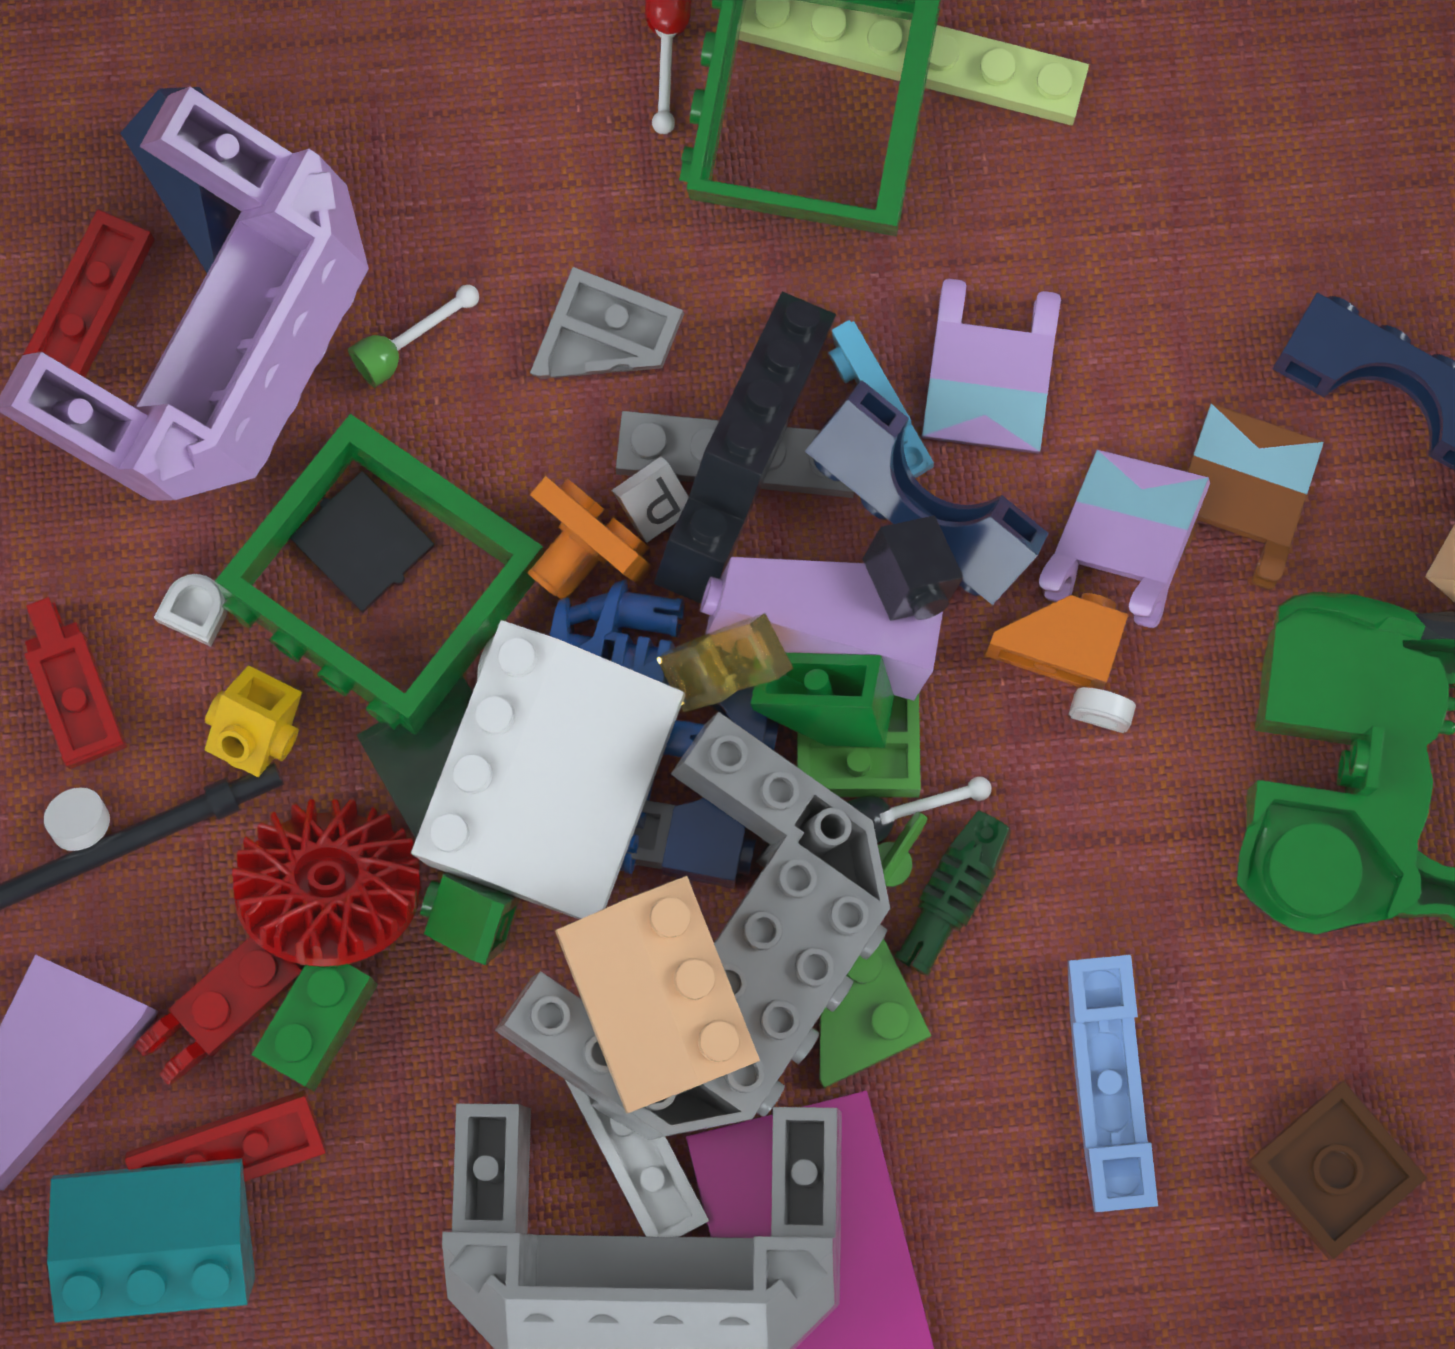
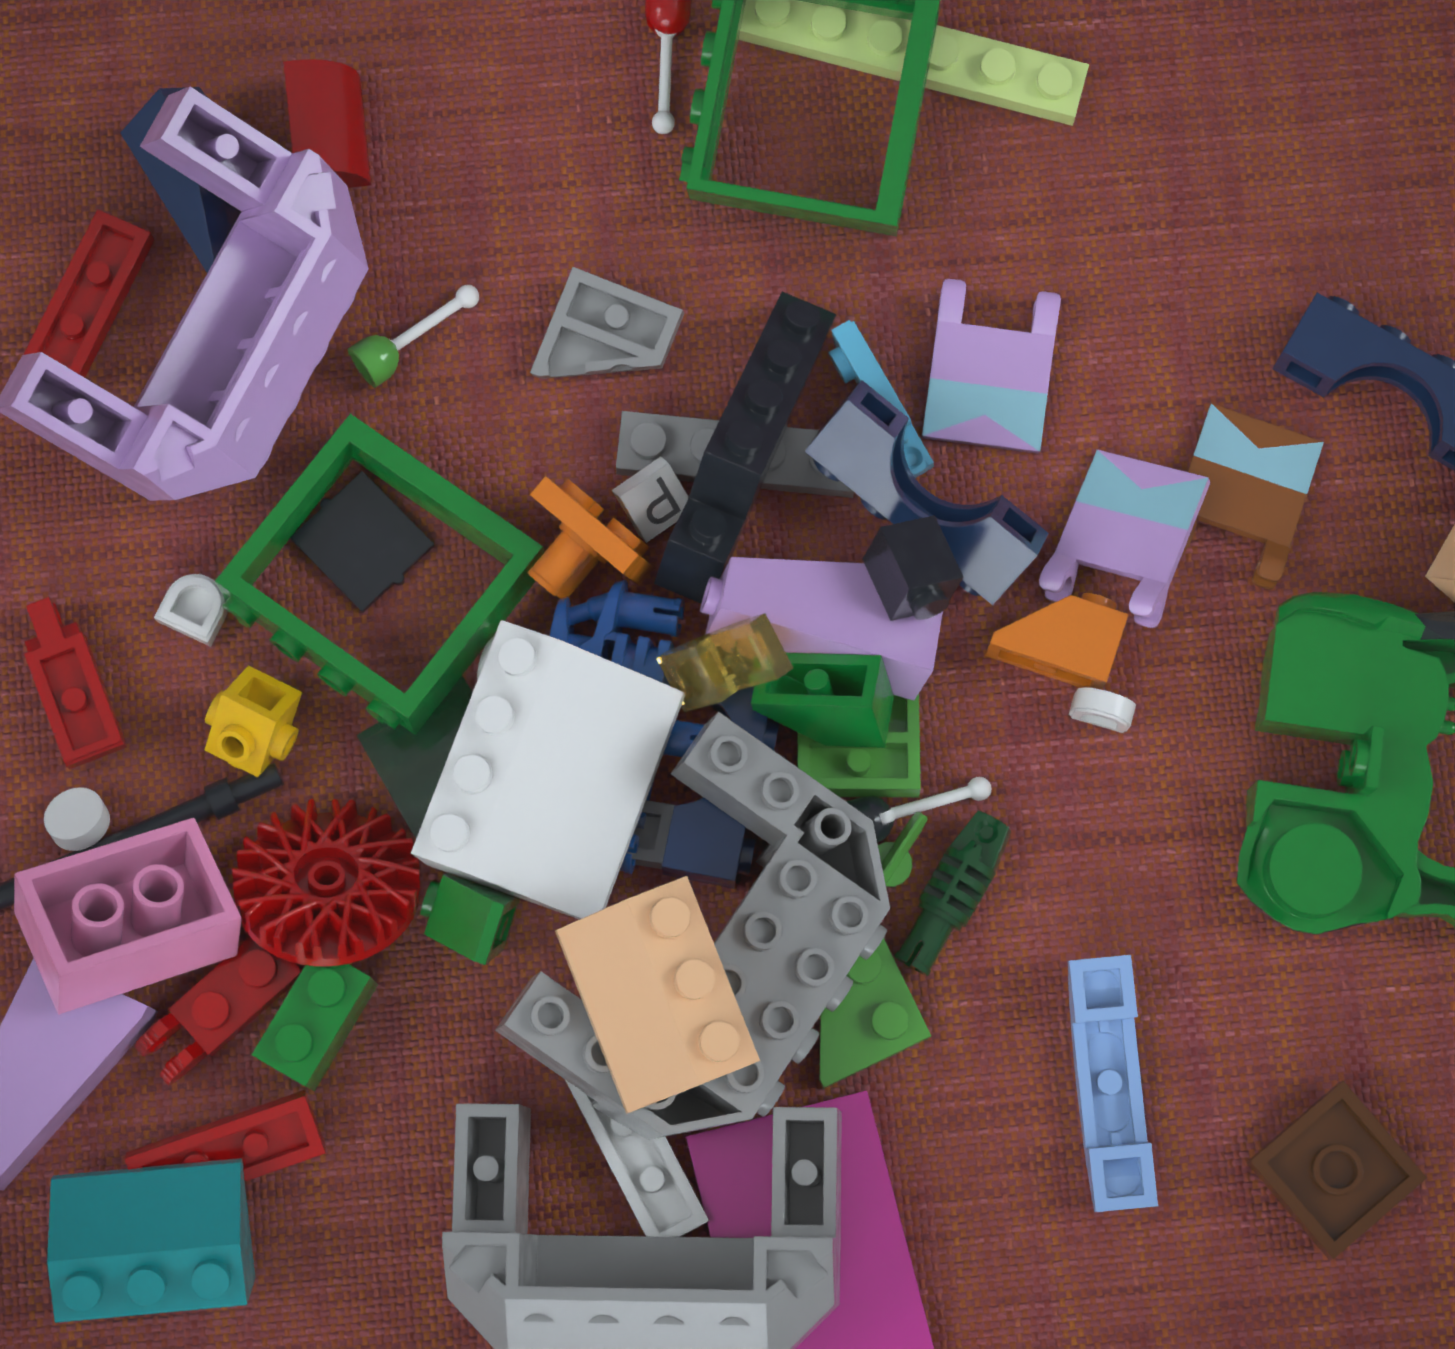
none -> bright pink brick [14,818,241,1015]
none -> red brick [283,59,372,188]

